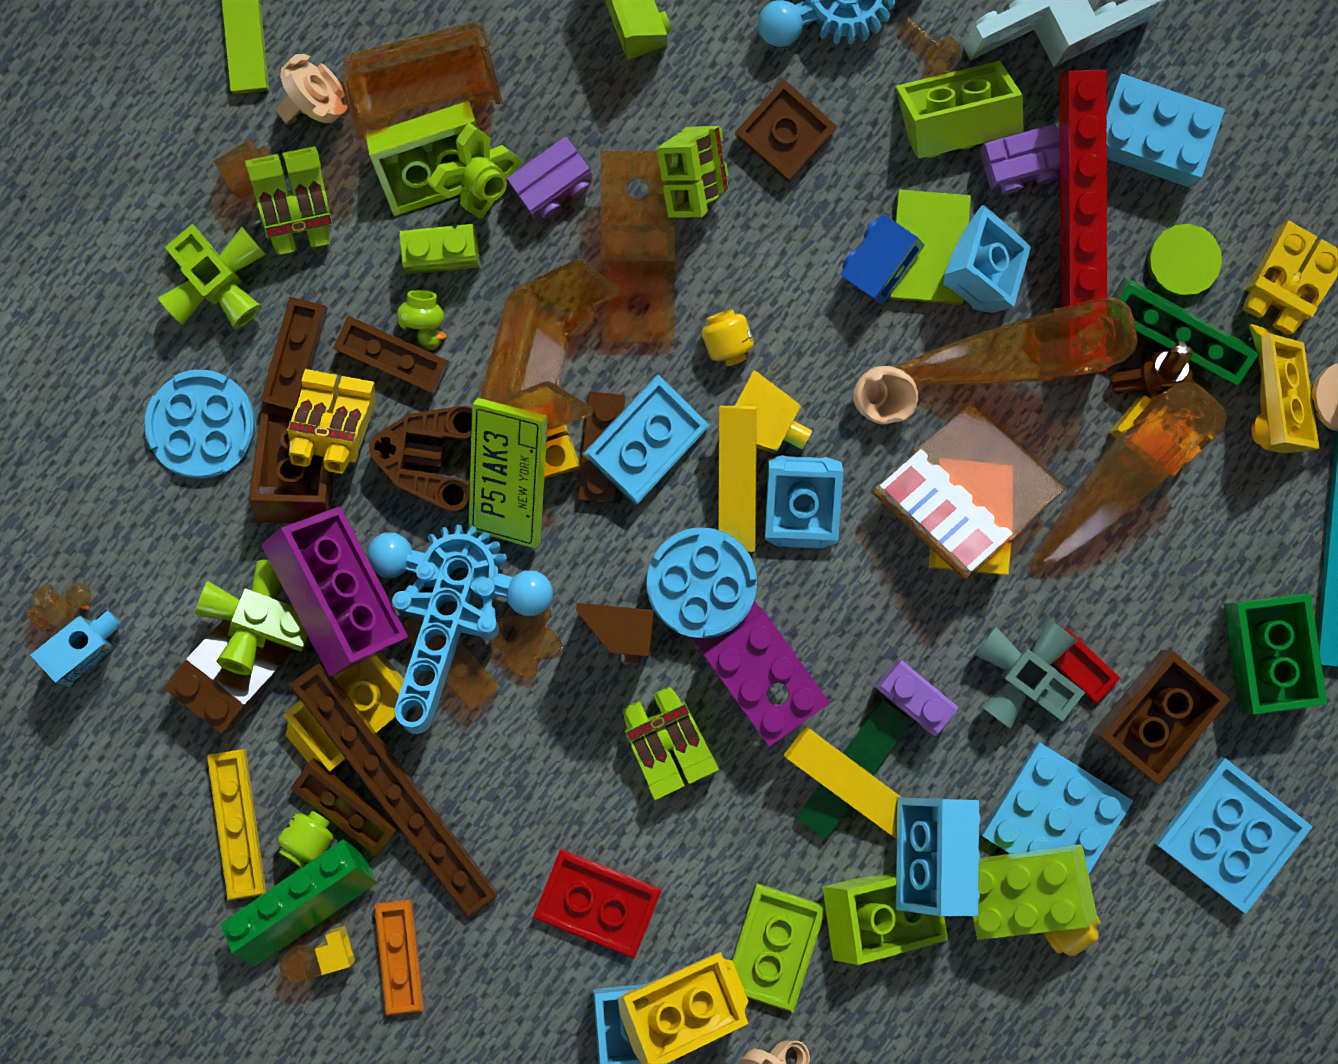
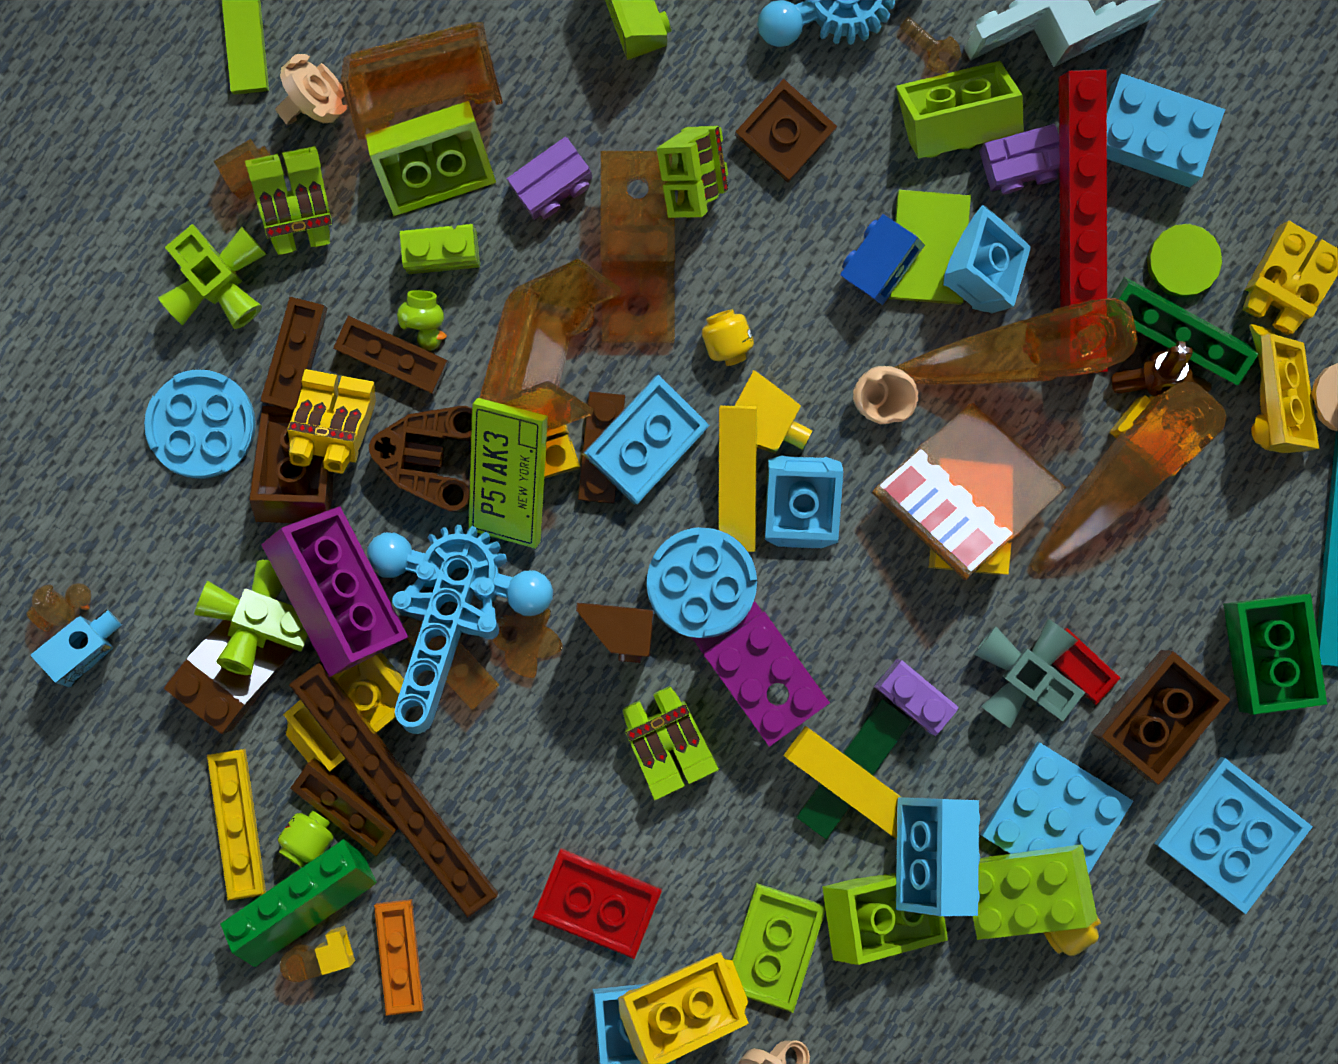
lime plant [427,123,522,219] -> none

